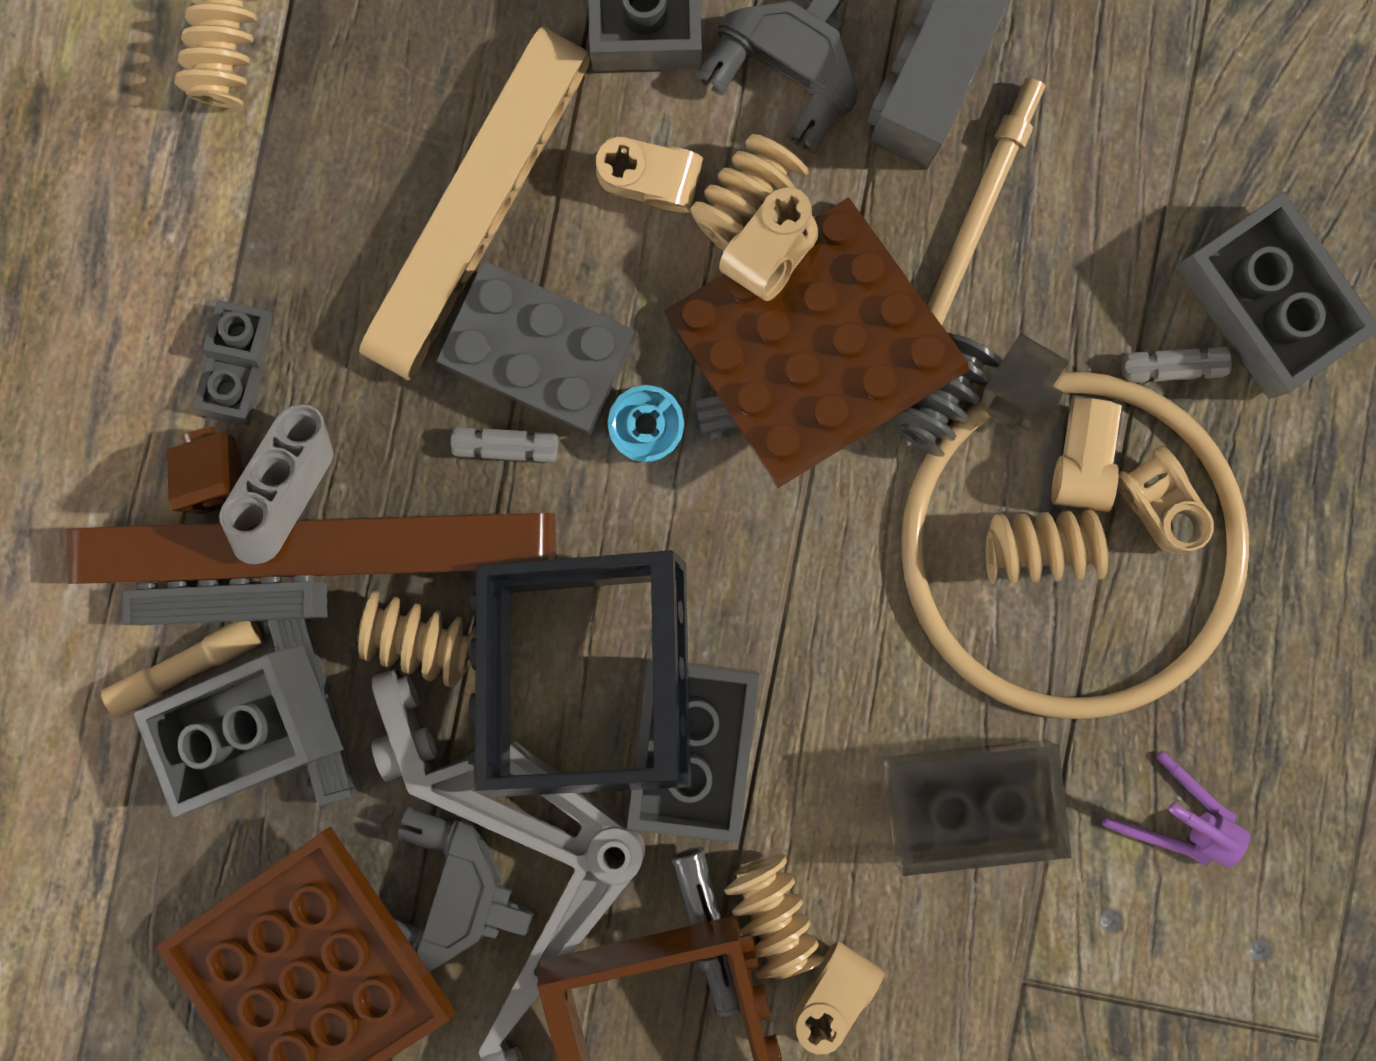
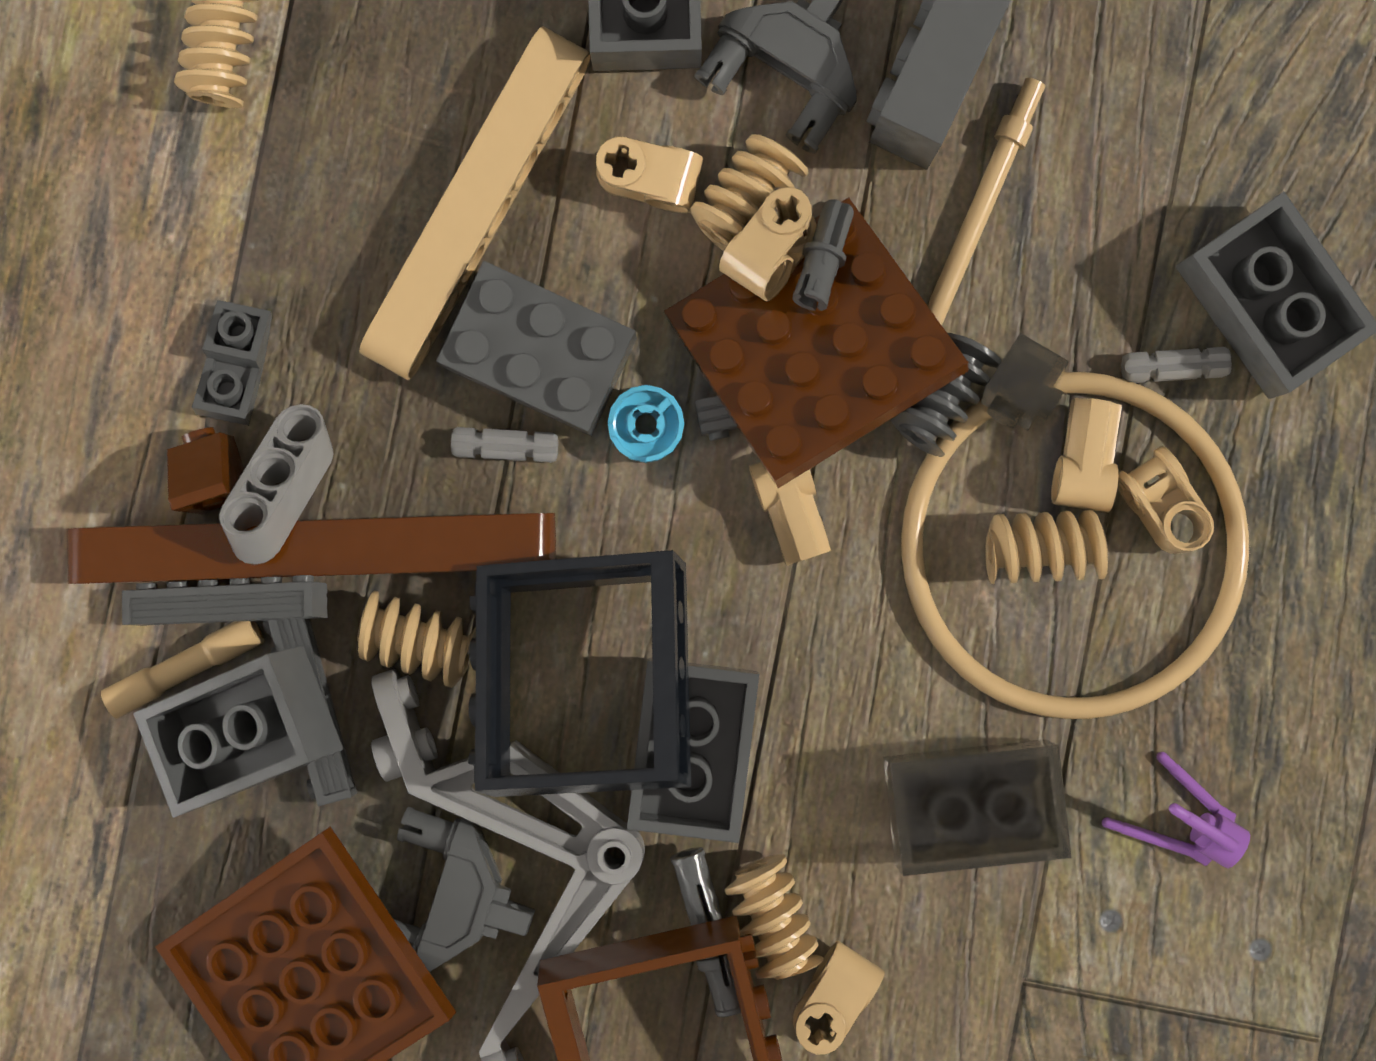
none -> tan piece [749,462,831,566]
none -> dark grey axle [792,199,854,311]

